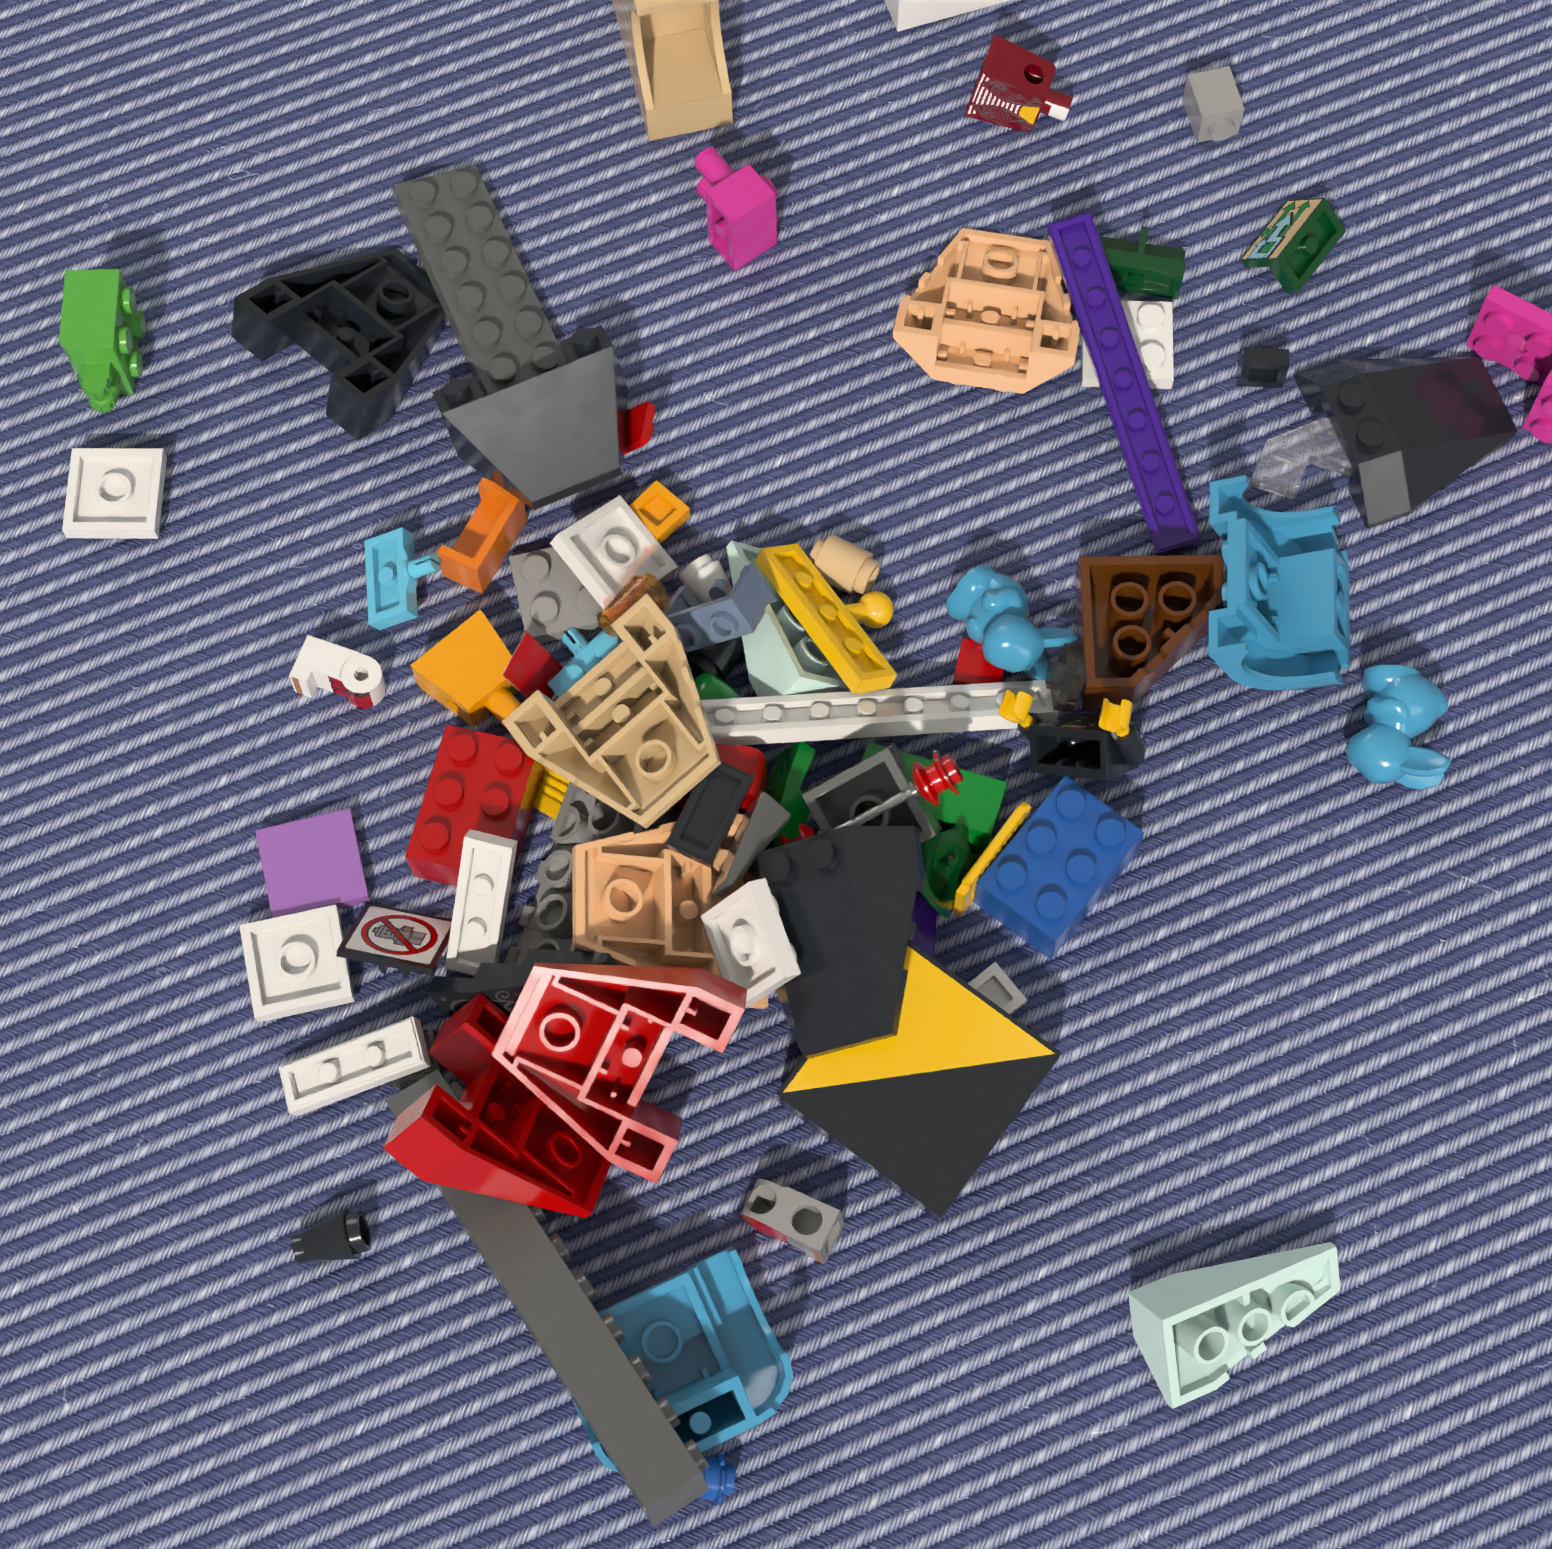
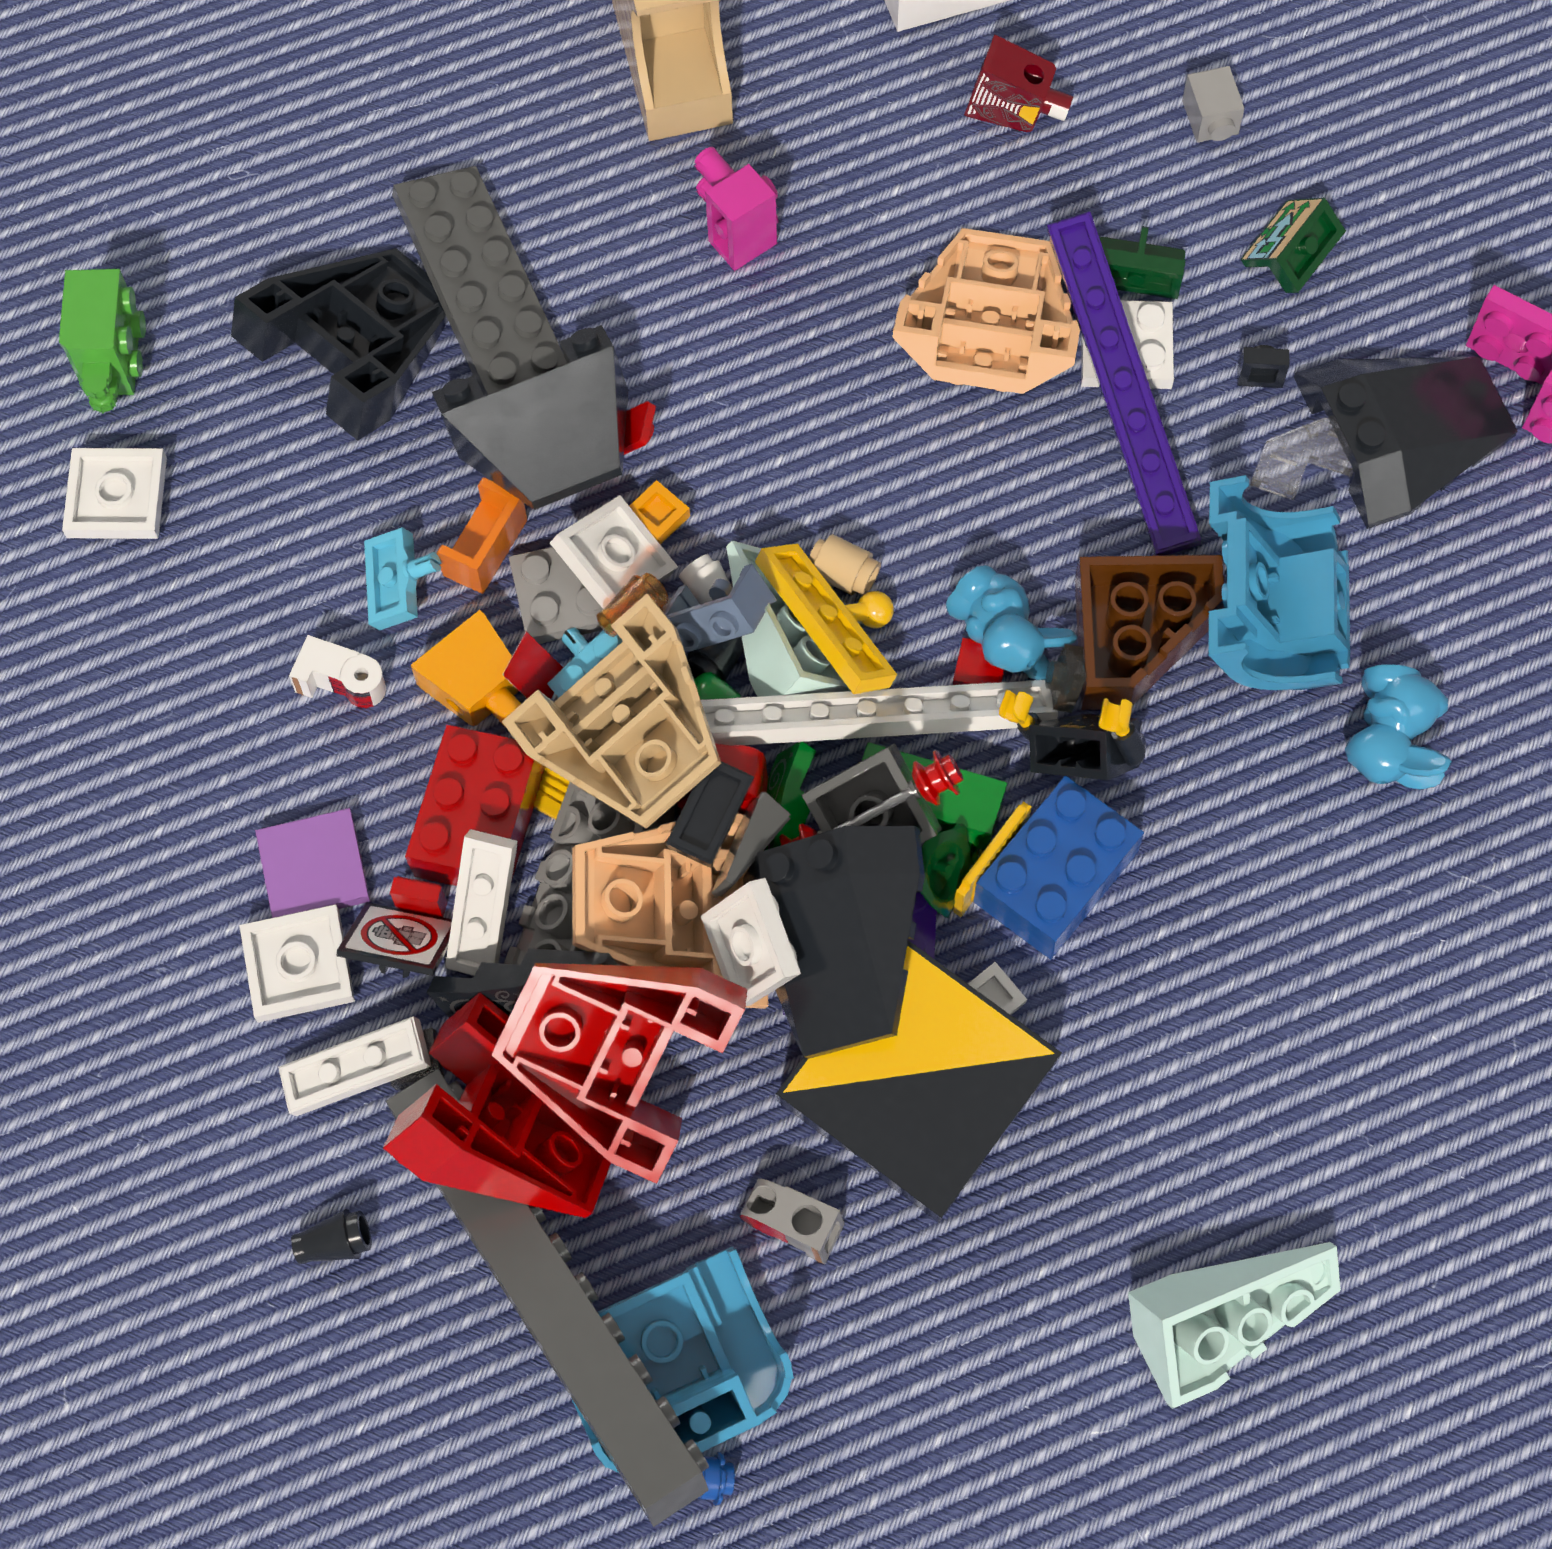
none -> red tile [390,876,448,918]

